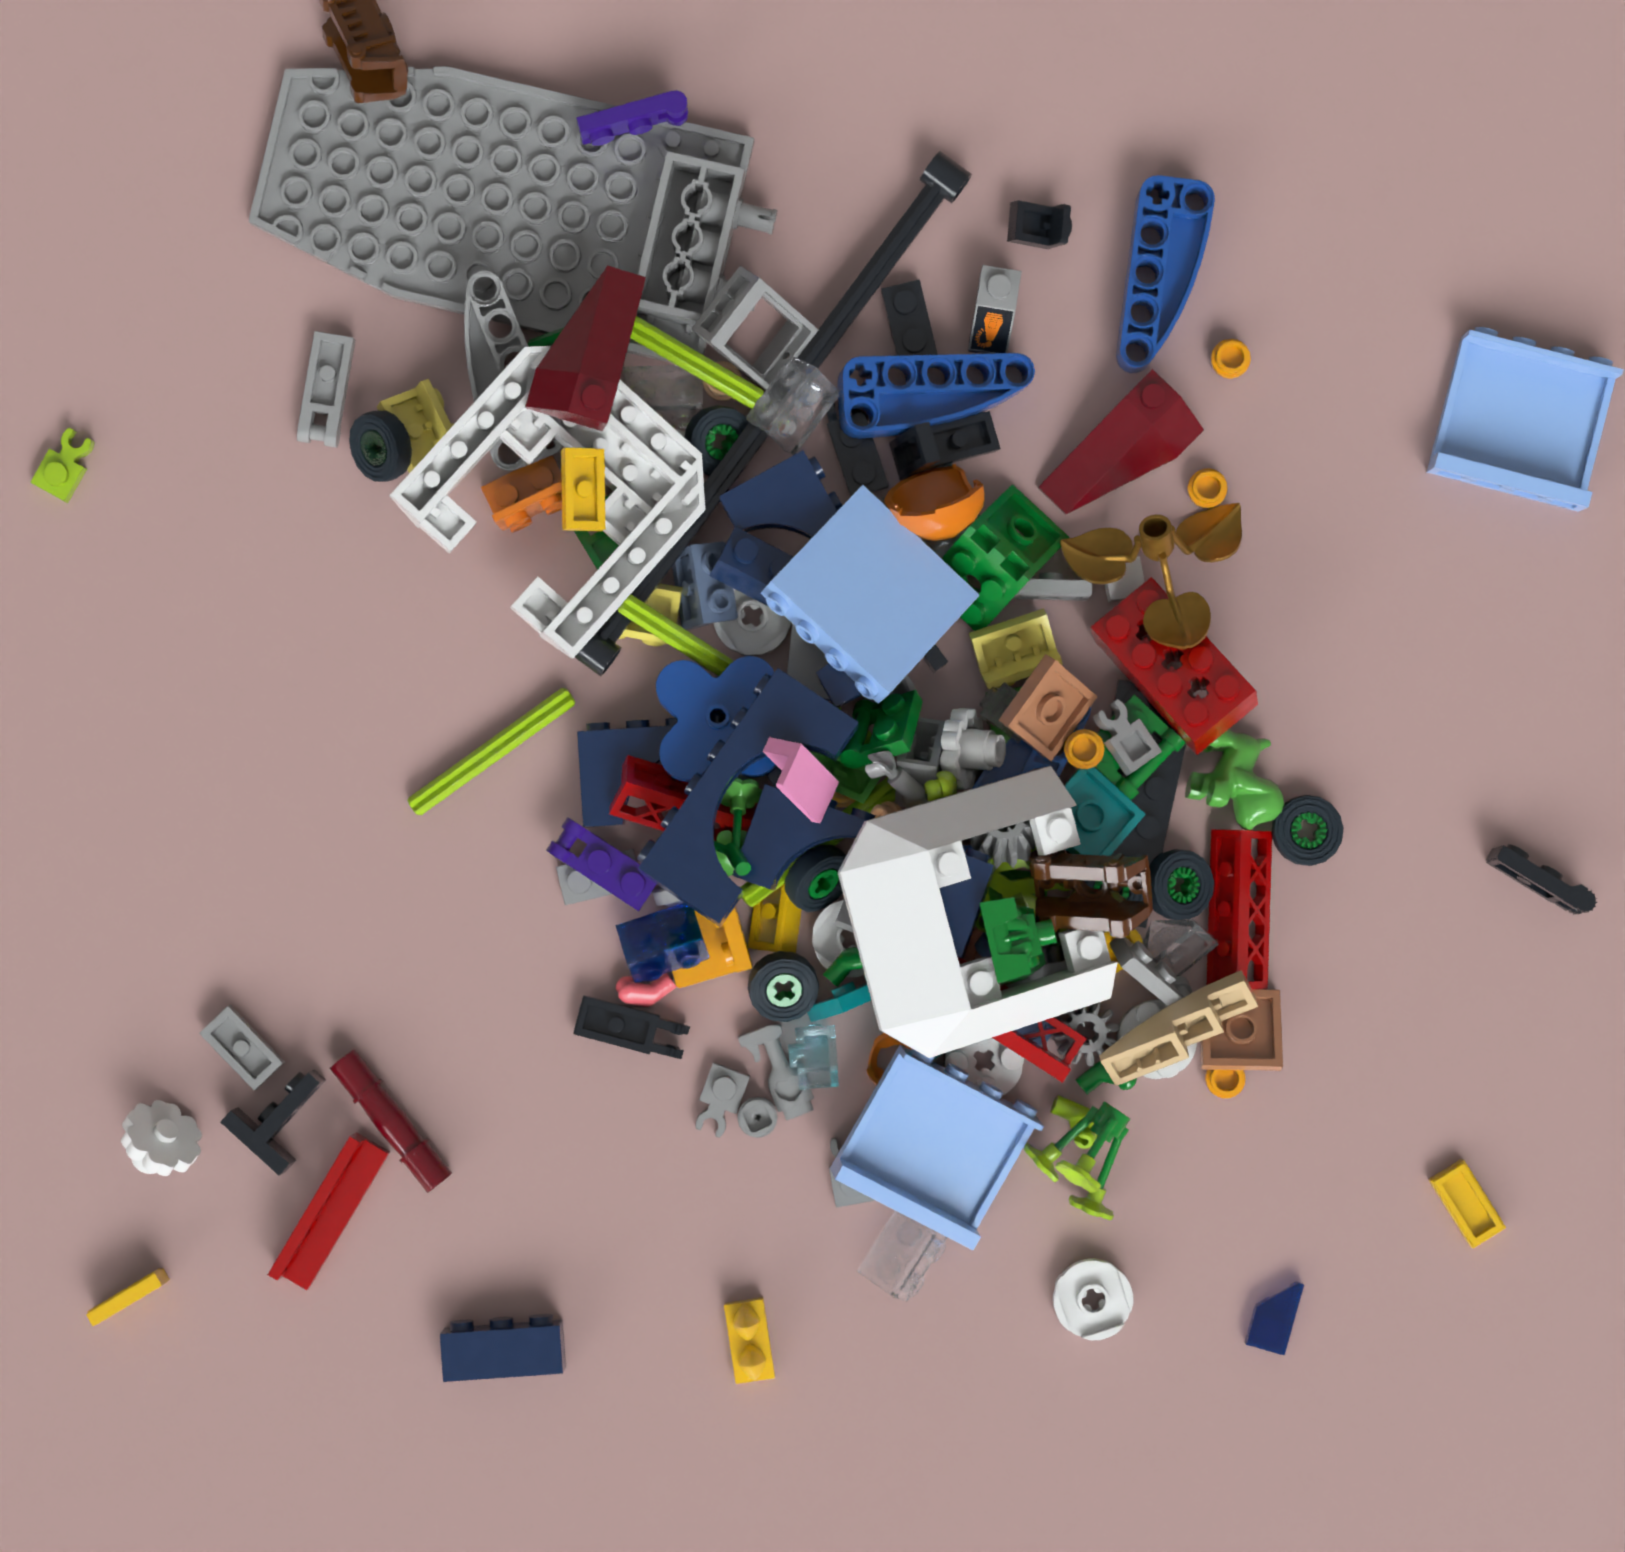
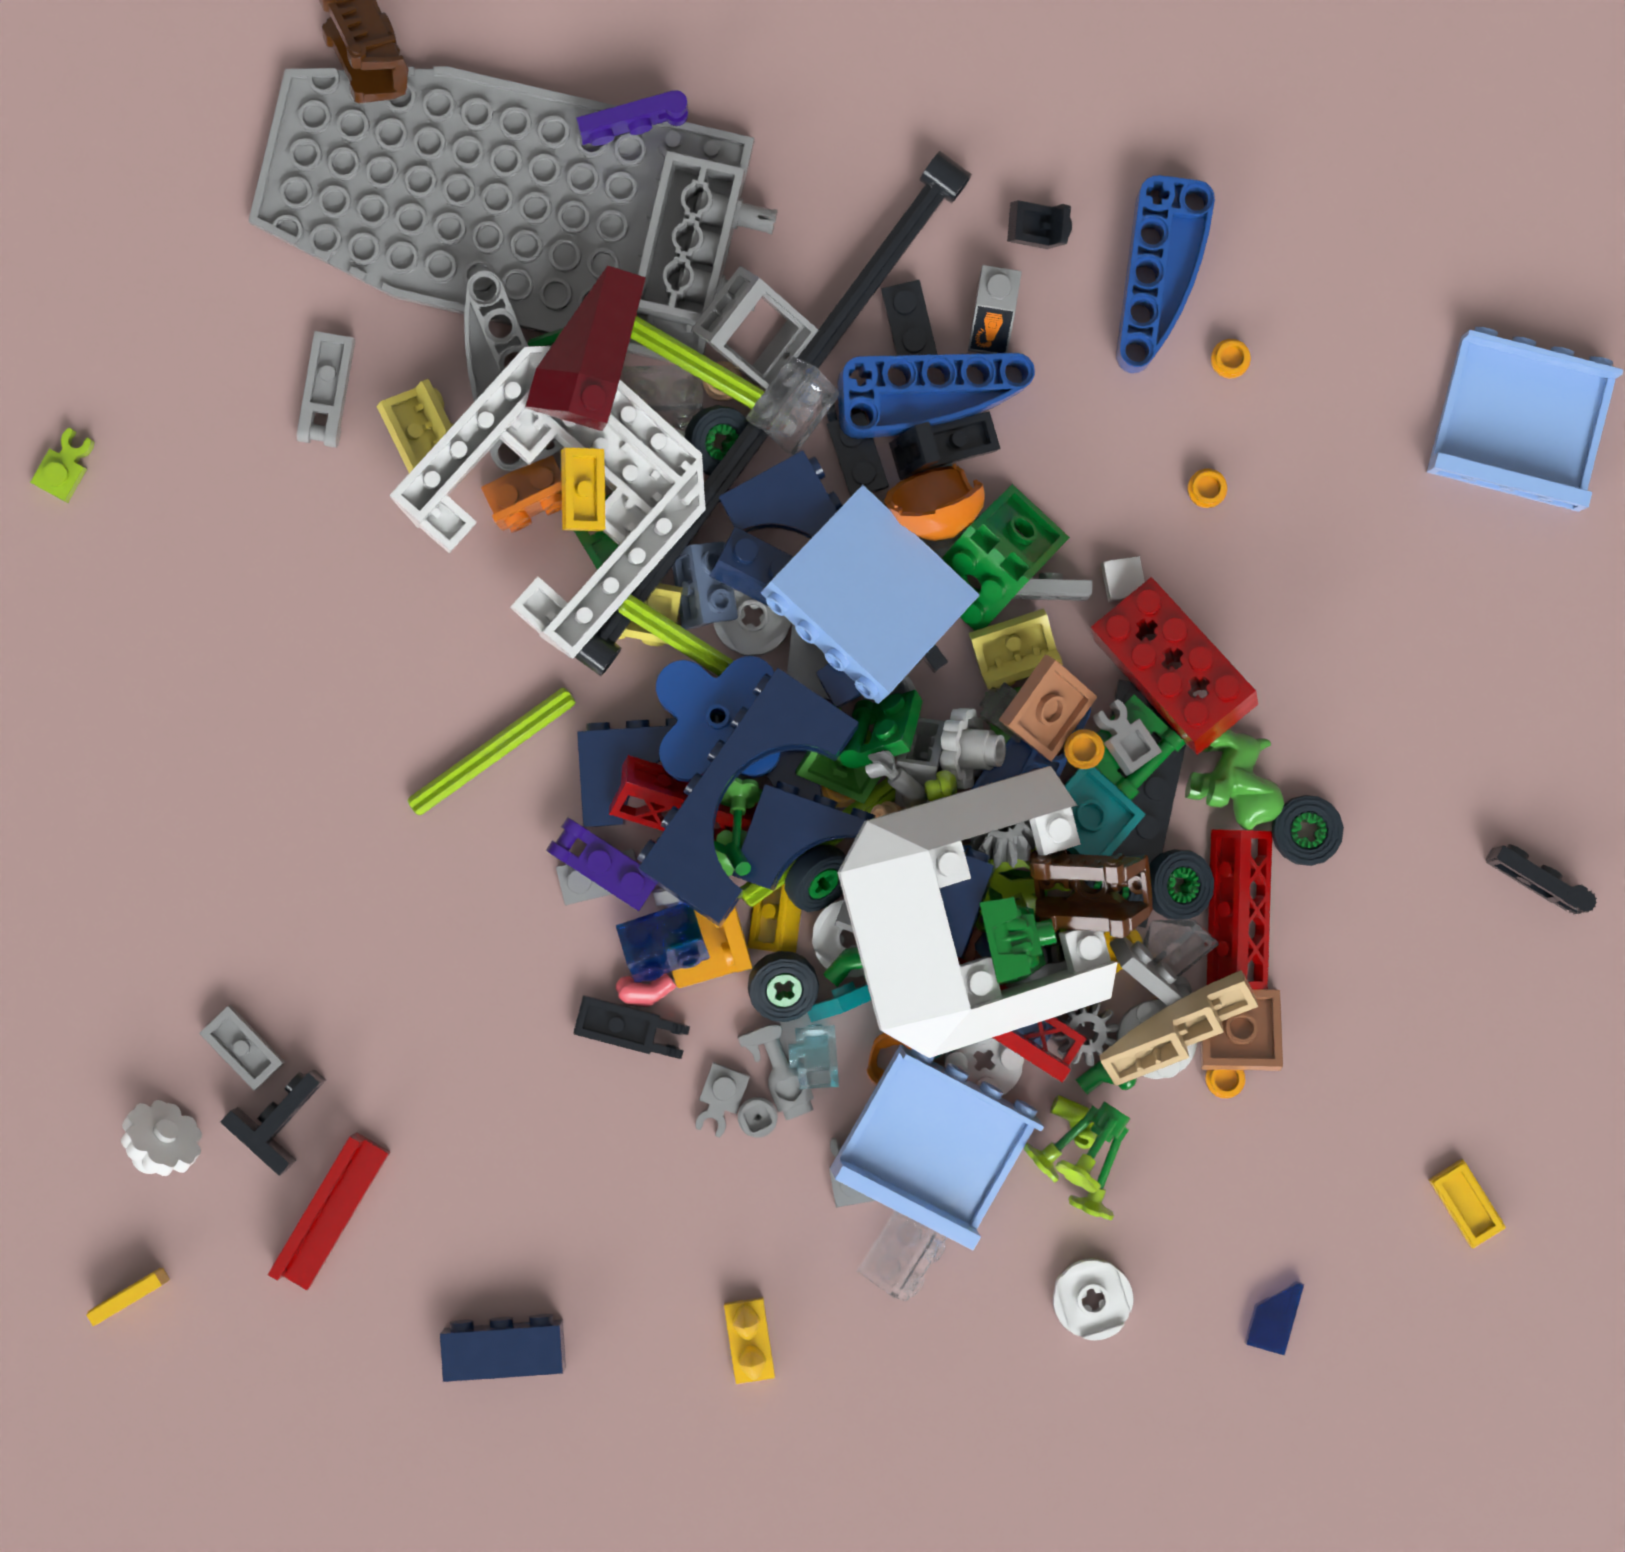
dark red piece [329,1049,452,1193] -> none
black bush [349,411,412,482] -> none
bright pink panel [763,737,839,823] -> none
dark red wedge [1038,369,1204,515] -> none
pearl gold plant [1061,503,1242,649] -> none

